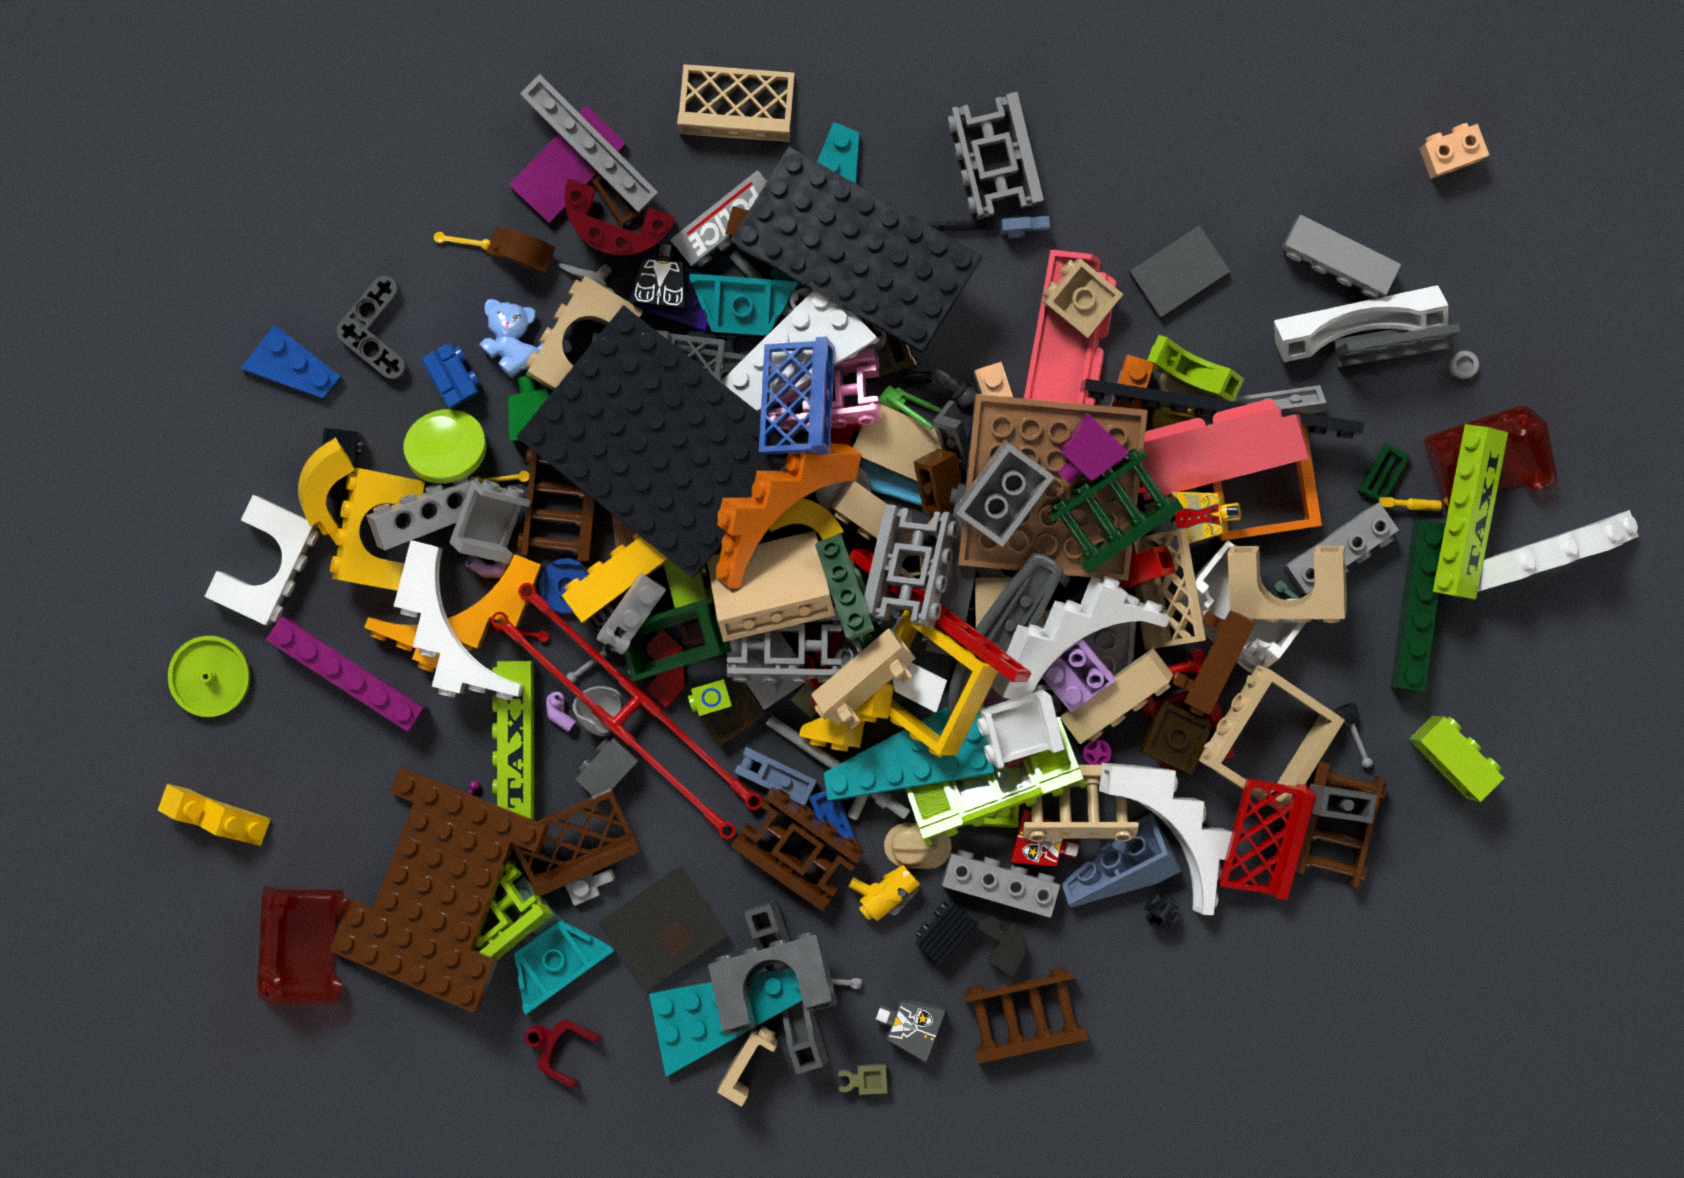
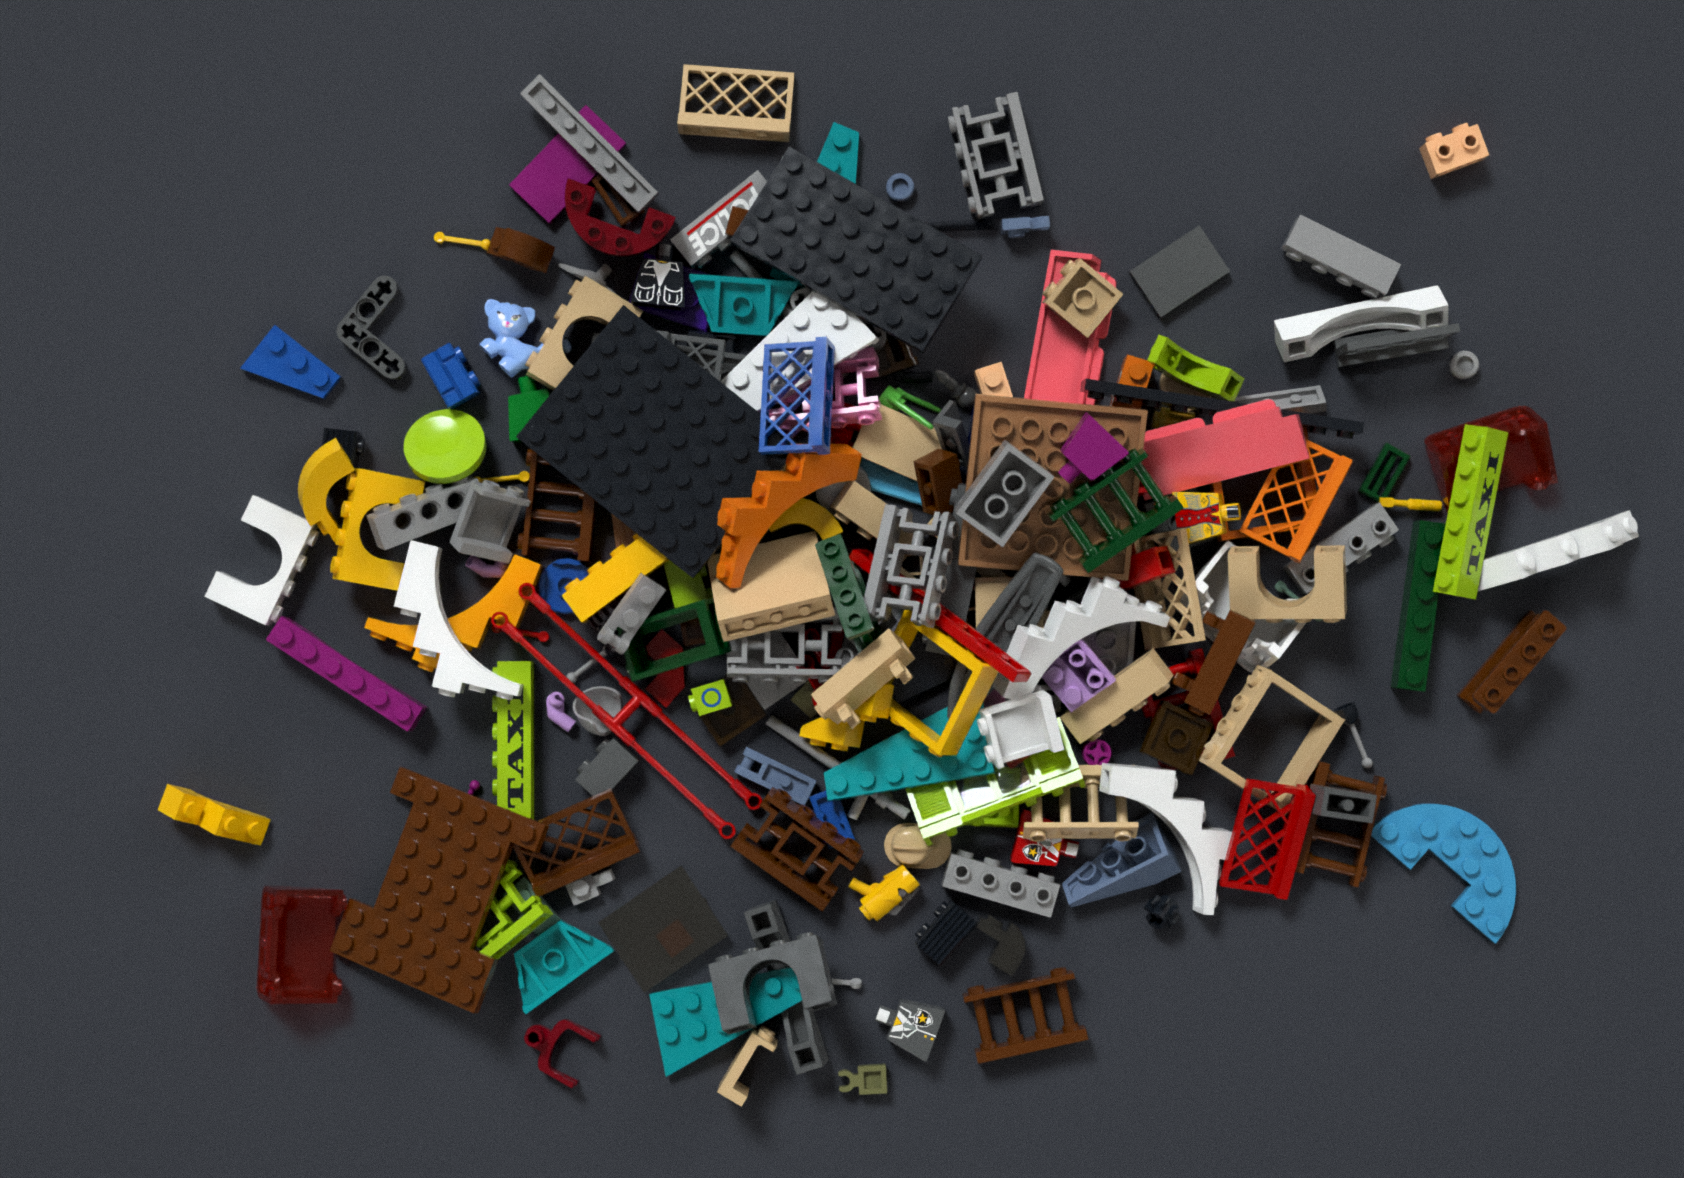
lime piece [168,636,251,717] -> none
white sticker [892,663,947,713] -> none
lime brick [1409,716,1504,802] -> none
none -> sand blue tile [886,173,914,203]
none -> orange fence [1239,439,1353,564]
none -> dark azure plate [1371,803,1516,944]
none -> reddish brown fence [1457,610,1567,714]

